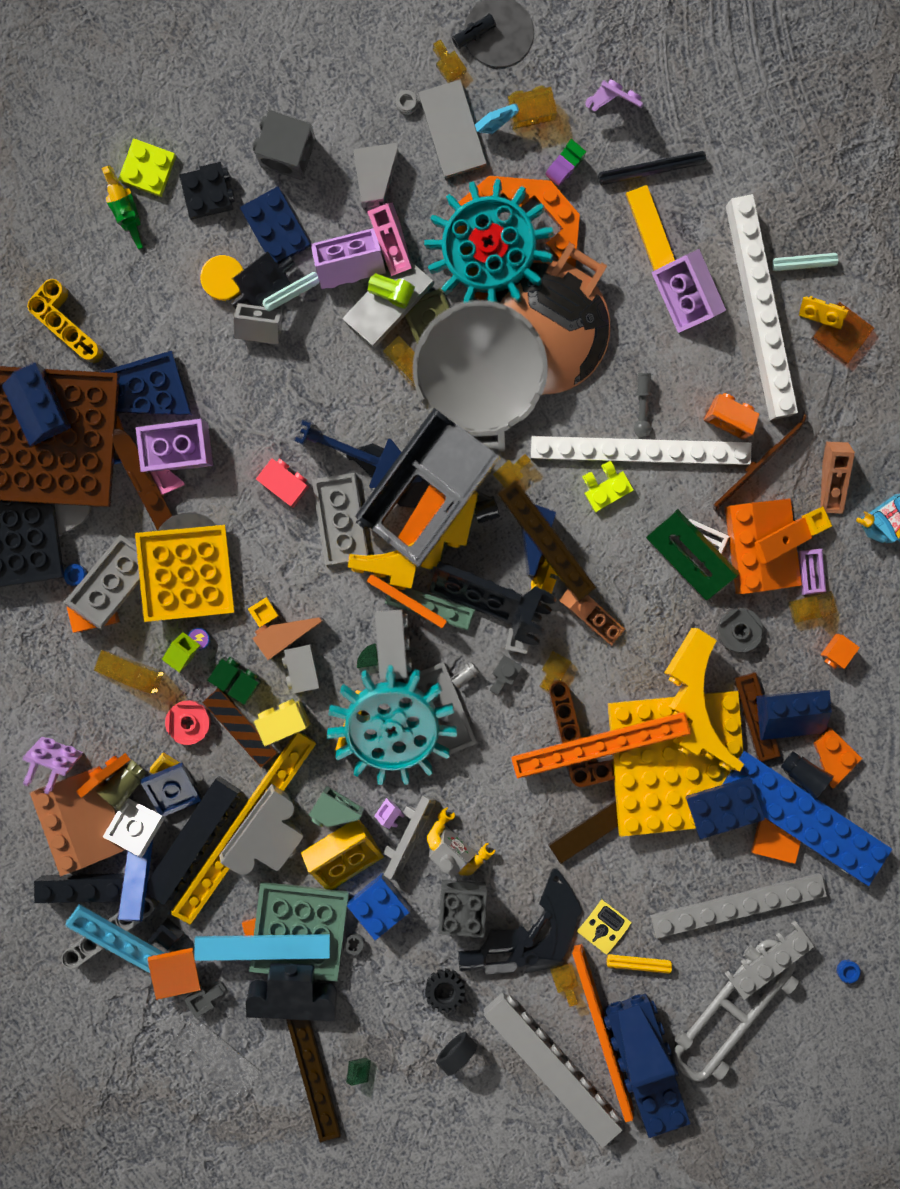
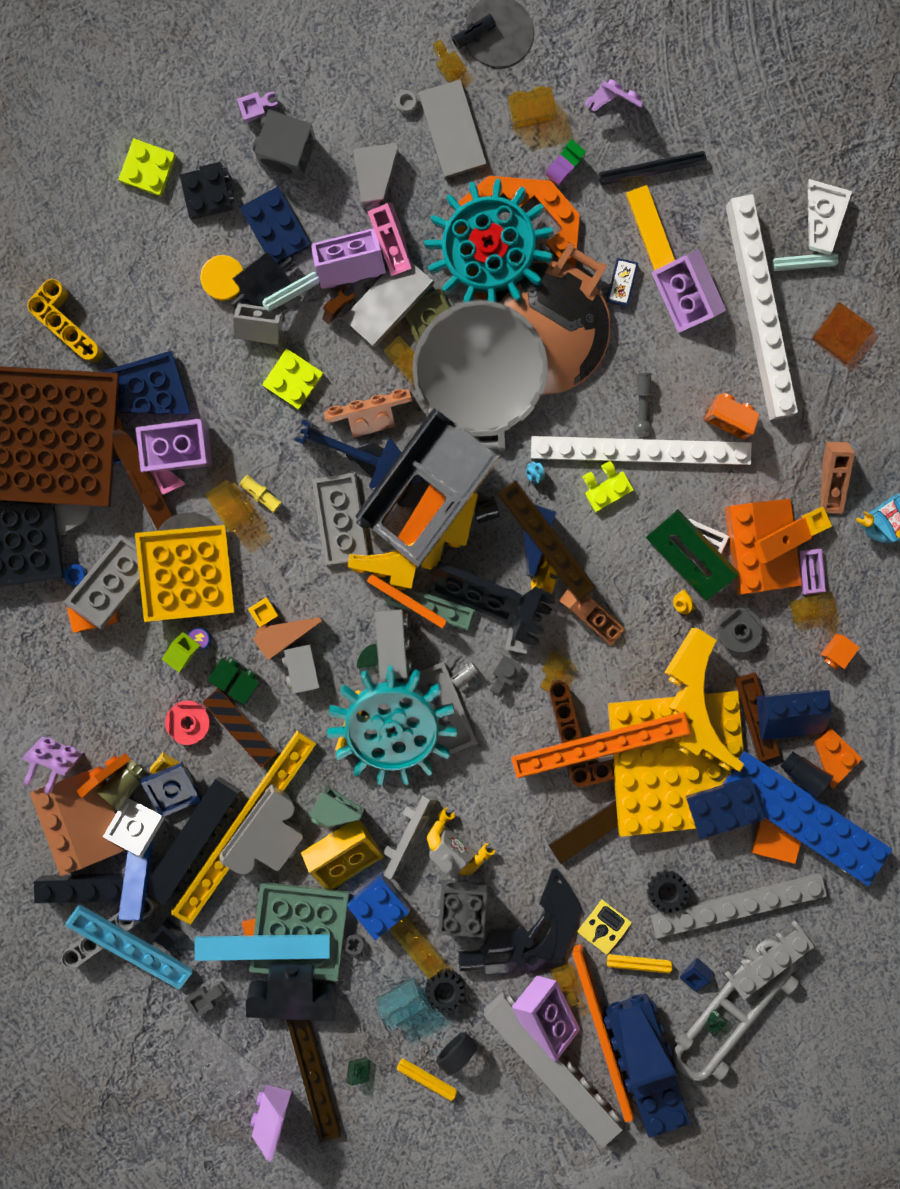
dark blue slope [2,362,72,447] -> none
clear yellow slope [94,650,164,694] -> none
green animal [102,165,143,250] -> none
orange tile [148,948,201,1000] -> none
light yellow piece [254,699,310,746] -> none
coral brick [256,458,309,508] -> none
lime piece [368,273,415,309] -> none
lavender tile [374,798,405,829] -> none
medium azure tile [475,104,519,134] -> none
clear yellow plate [493,454,531,488] -> none
reddish brown piece [713,413,807,511] -> none
yellow hinge [799,296,849,329] -> none
blue tile [836,959,861,984] -> none
none -> clear yellow brick [205,480,254,532]
none -> lavender plate [237,91,279,123]
none -> light yellow pin [239,475,282,513]
none -> lavender slope [250,1085,292,1162]
none -> neon yellow plate [262,348,324,410]
none -> reddish brown plate [322,285,355,325]
none -> nougat bracket [324,389,412,438]
none -> clear light blue brick [376,977,429,1031]
none -> clear yellow plate [389,915,446,979]
none -> yellow axle [397,1059,457,1101]
none -> lavender slope [512,976,580,1062]
none -> medium azure plate [526,462,545,485]
none -> tile [606,258,639,307]
none -> black tyre [647,870,689,913]
none -> yellow plate [673,589,696,614]
none -> dark blue slope [680,958,713,992]
none -> clear green tile [706,1009,728,1037]
none -> white wing [808,179,852,255]

